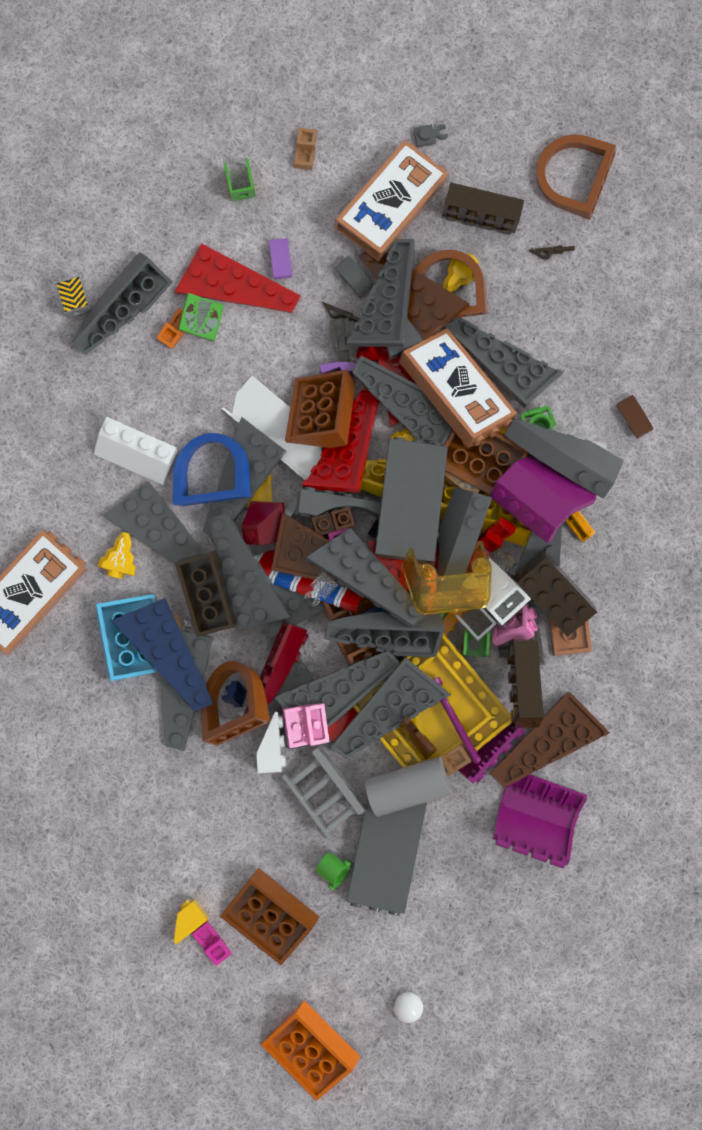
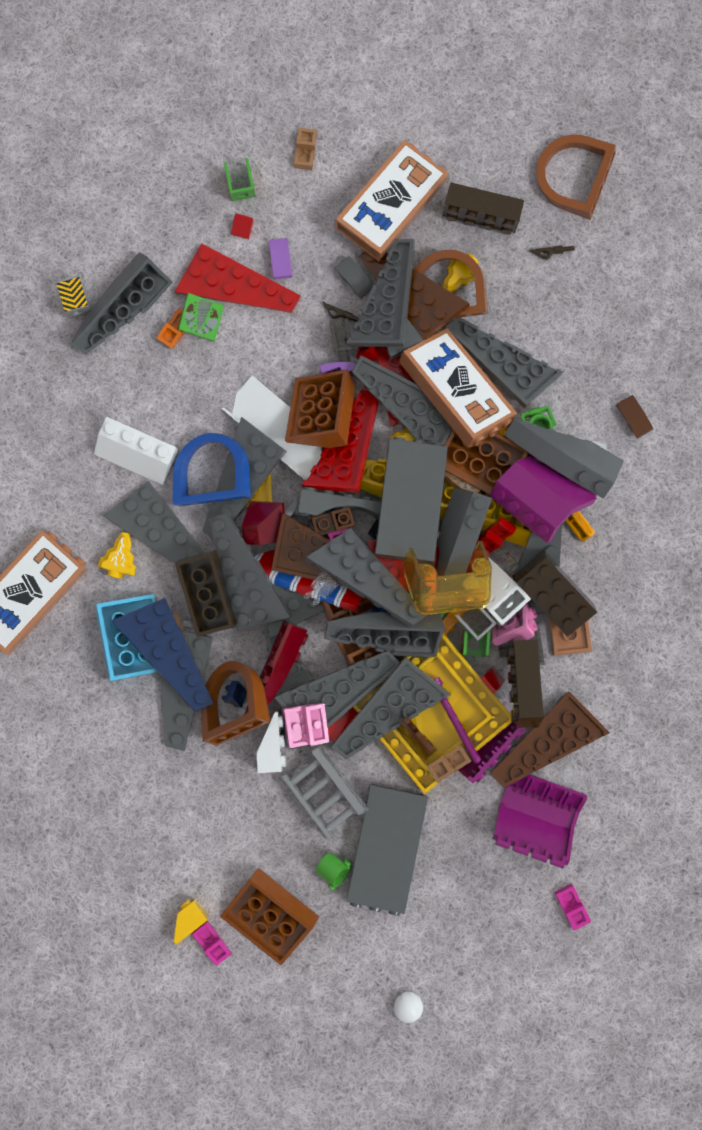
orange slope [260,1000,361,1101] -> none
light grey brick [365,756,453,817] -> none
dark grey plate [414,124,448,148] -> none
none -> red slope [231,213,254,240]
none -> red slope [481,666,505,694]
none -> dark pink slope [554,883,591,931]

